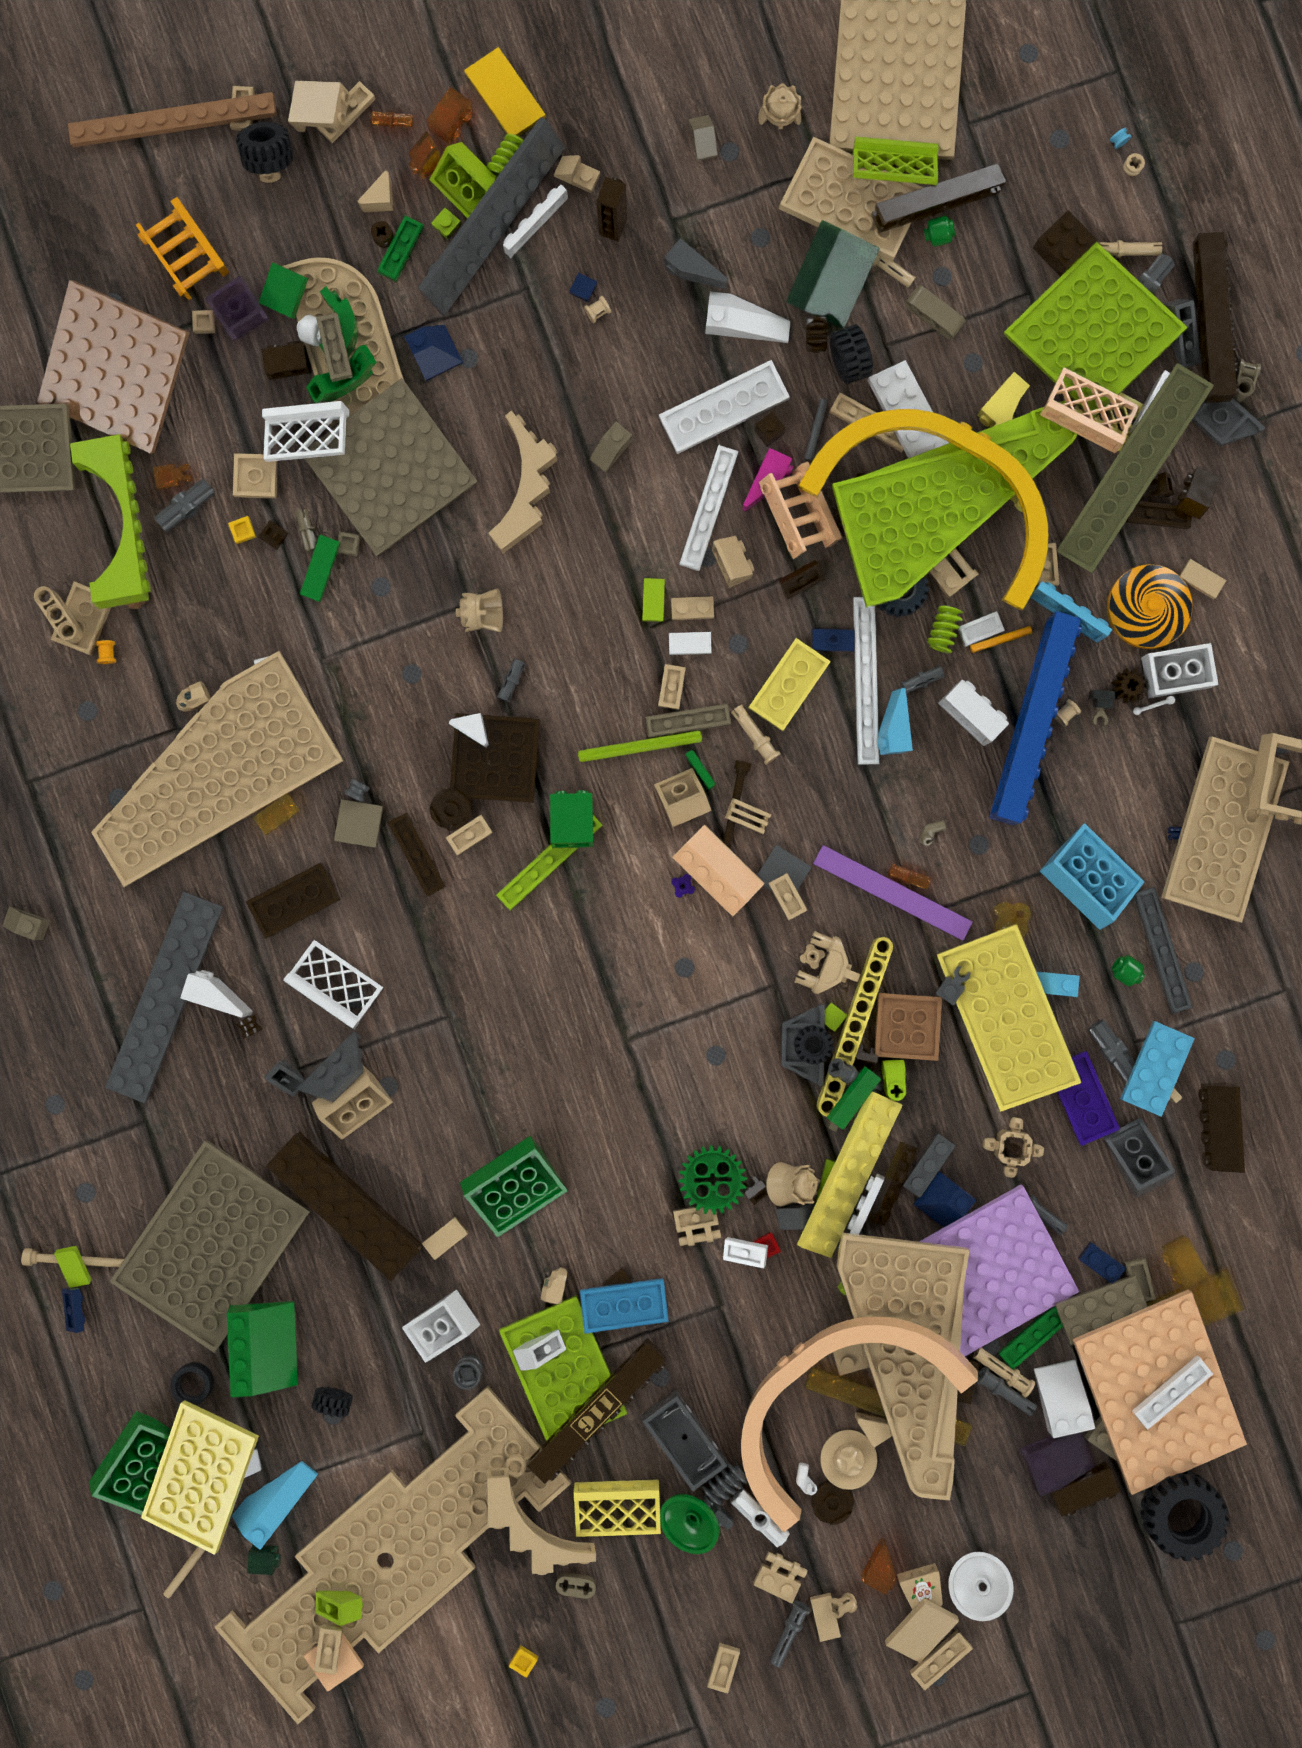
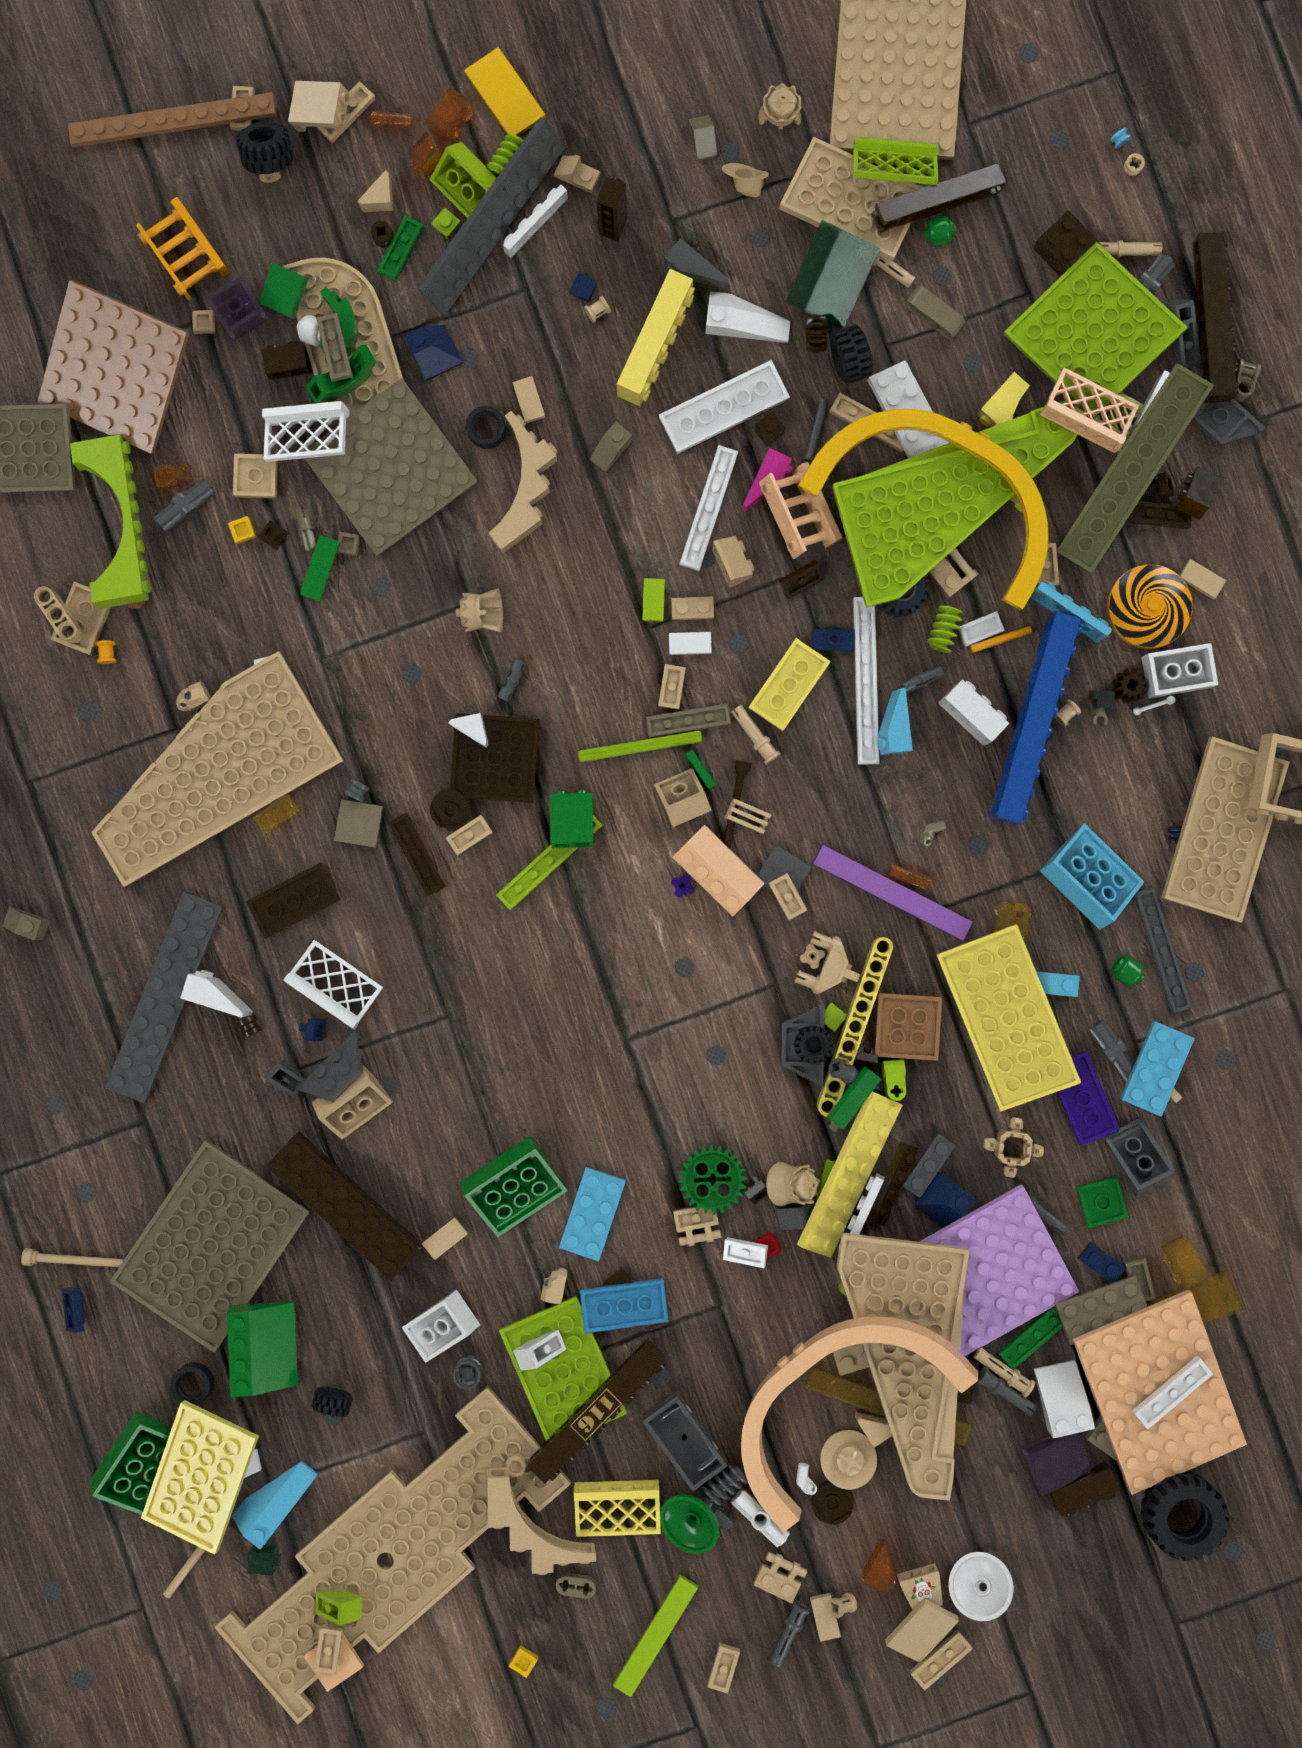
lime tile [54,1246,92,1288] -> none
dark grey plate [936,965,971,1006] -> none
dark brown slope [1198,1082,1245,1173] -> none
none -> dark blue tile [298,1019,326,1041]
none -> black tyre [466,406,506,449]
none -> tan tile [512,376,545,424]
none -> medium azure plate [559,1167,626,1261]
none -> lime tile [613,1574,698,1697]
none -> light yellow brick [617,269,695,406]
none -> tan piece [722,163,769,197]
none -> green tile [1075,1176,1129,1229]

